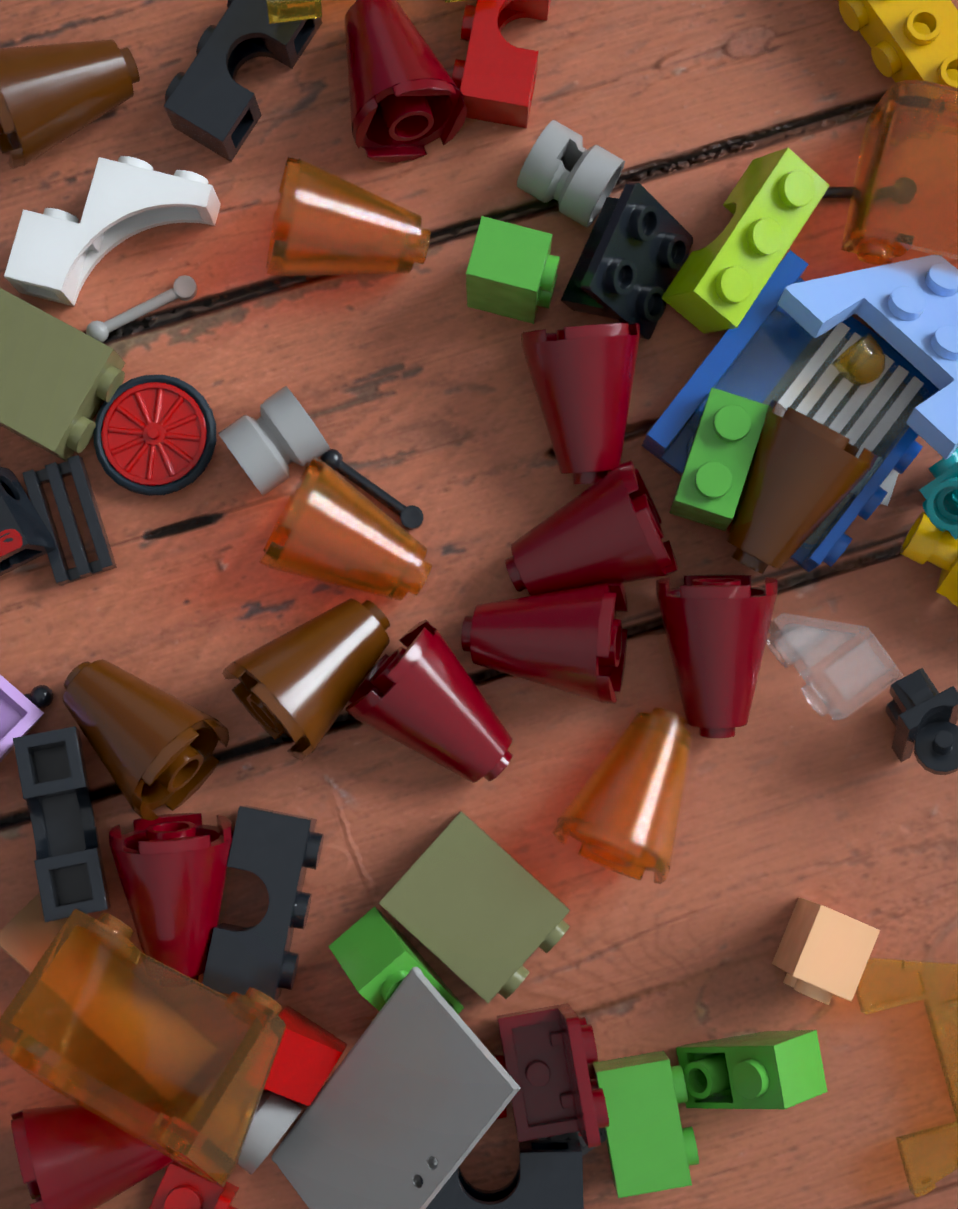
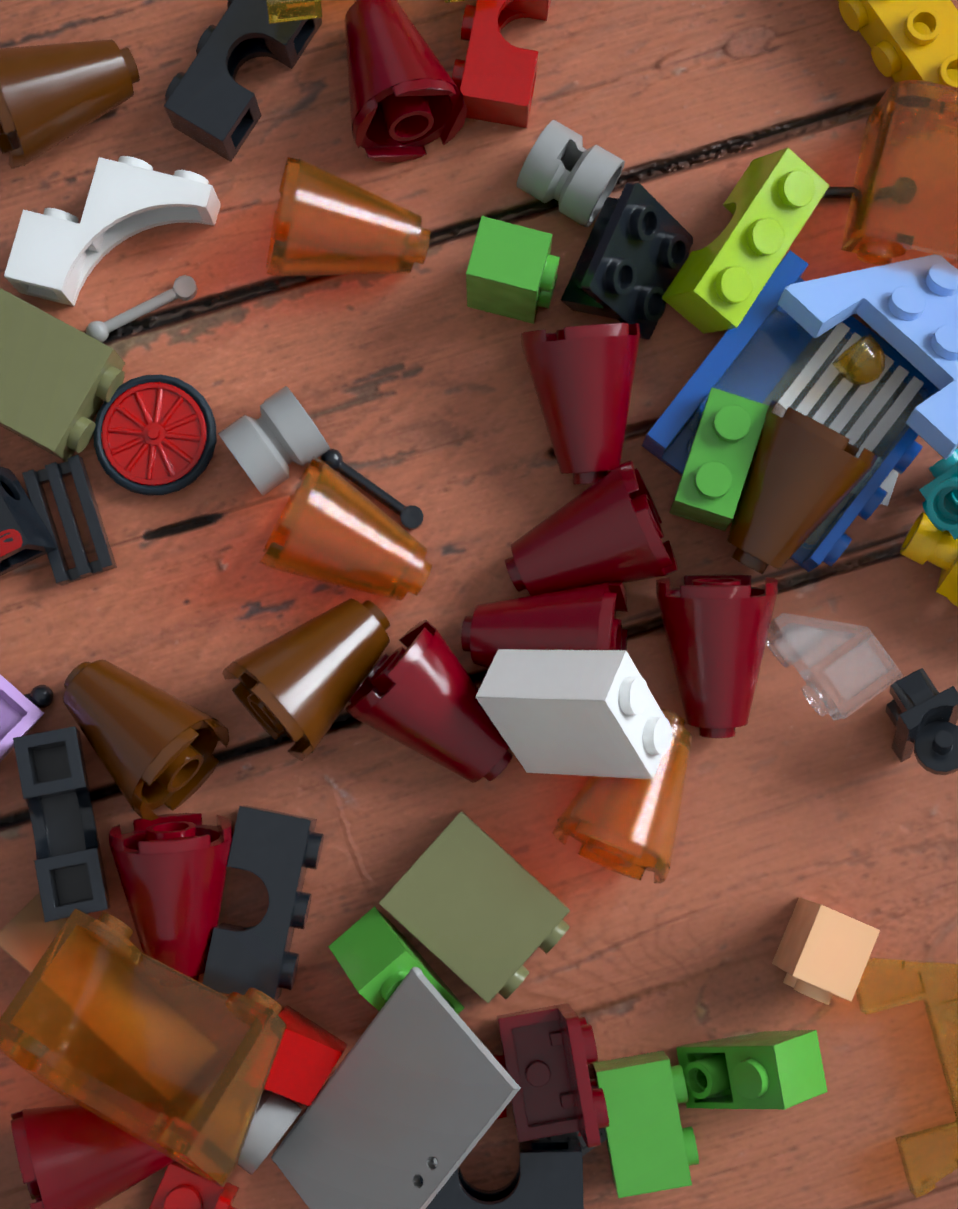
none -> white brick [476,649,673,780]

